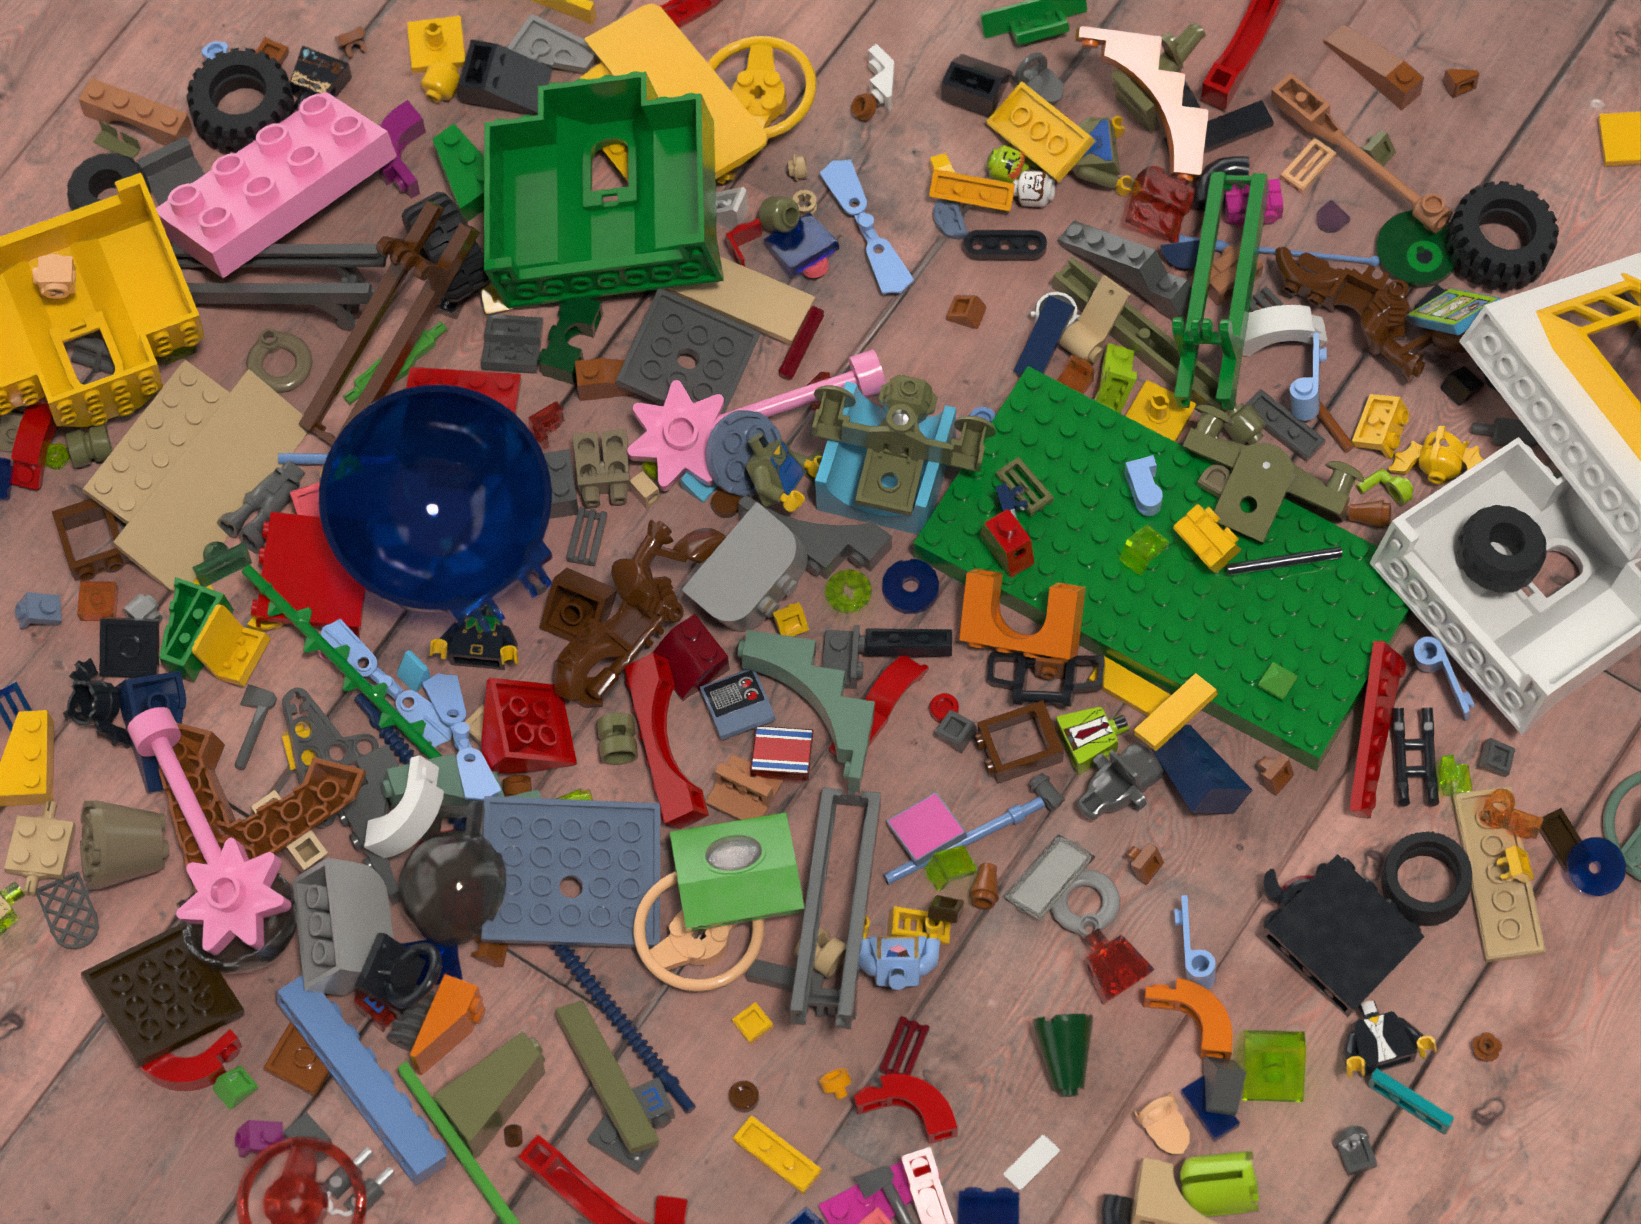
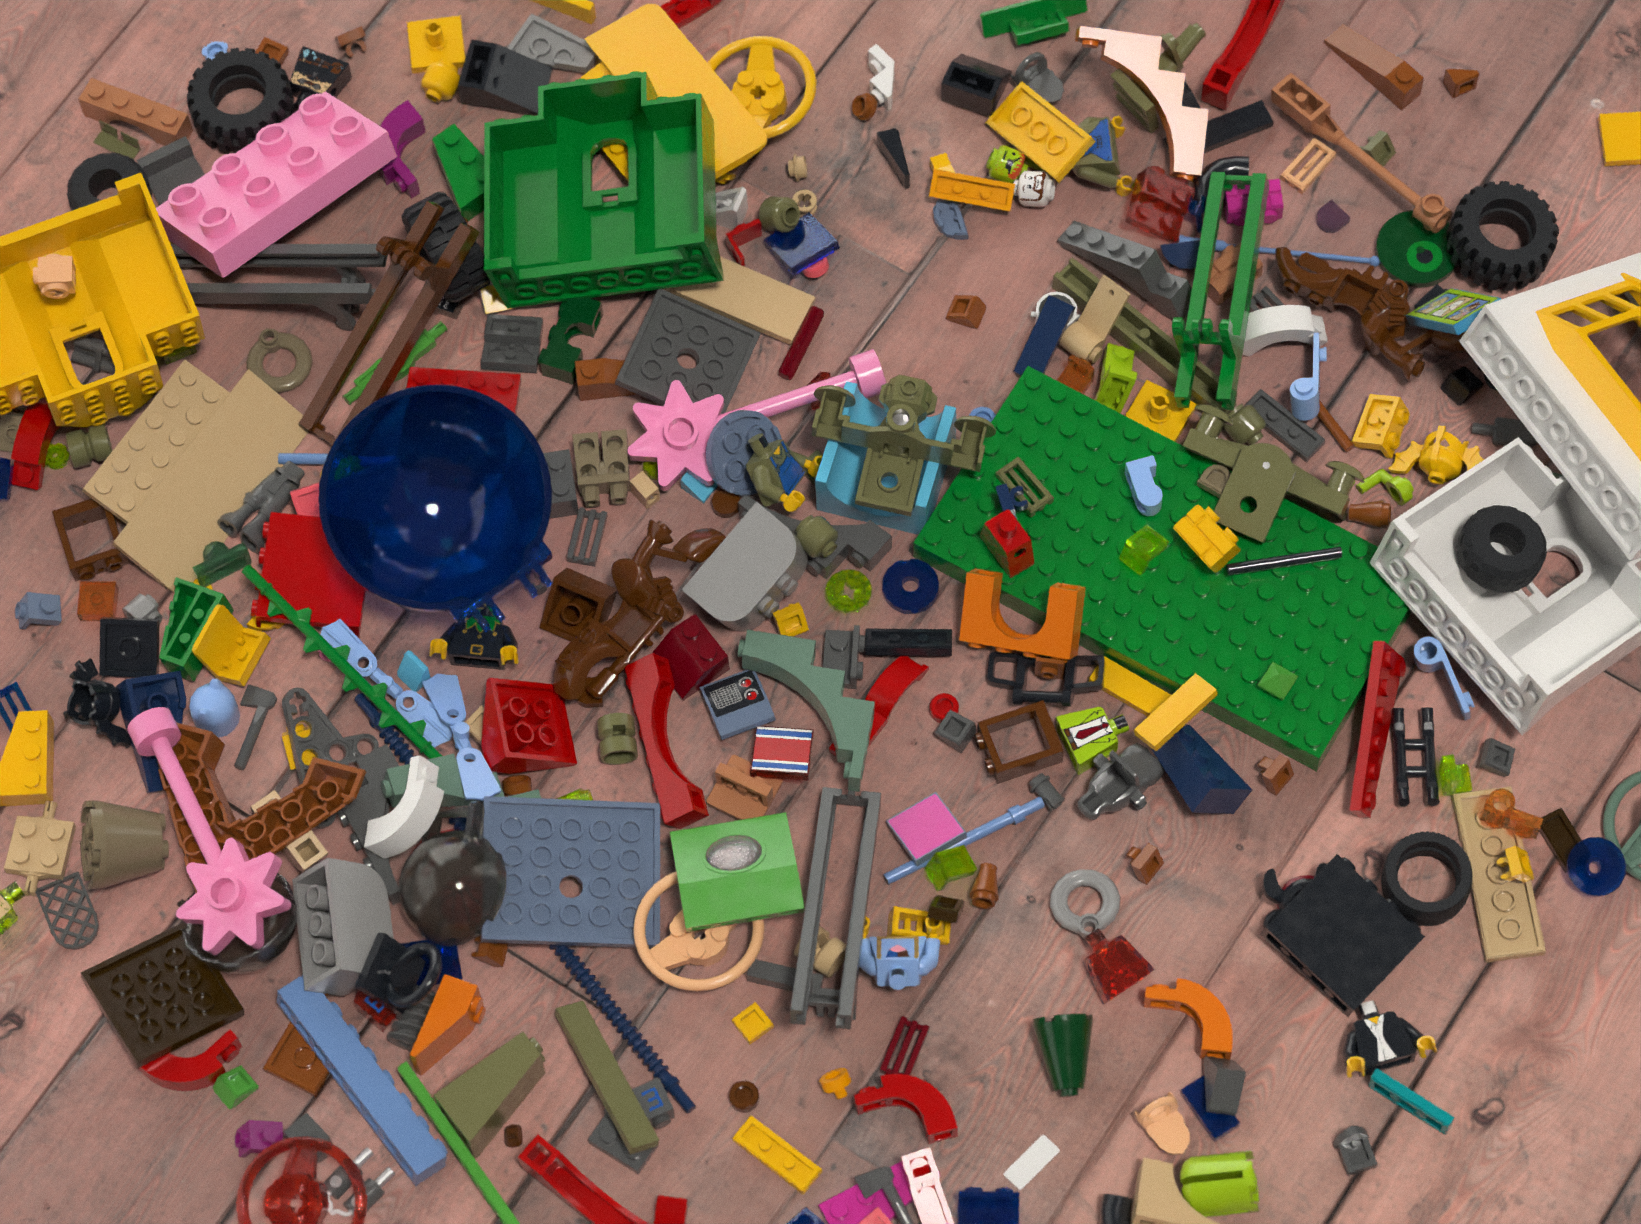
clear red bracket [527,401,565,450] -> none
light blue piece [820,160,914,294] -> none
black plate [964,230,1047,260] -> none
clear smoke piece [1003,834,1095,921] -> none
light blue door [1175,895,1216,990] -> none
clear neon green slope [1243,1030,1307,1102] -> none
dark orange plate [1472,1032,1502,1062] -> none
none -> light blue piece [189,678,240,738]
none -> olive head [795,515,838,558]
none -> black slope [877,128,910,189]
none -> clear blue hand [1188,195,1206,233]

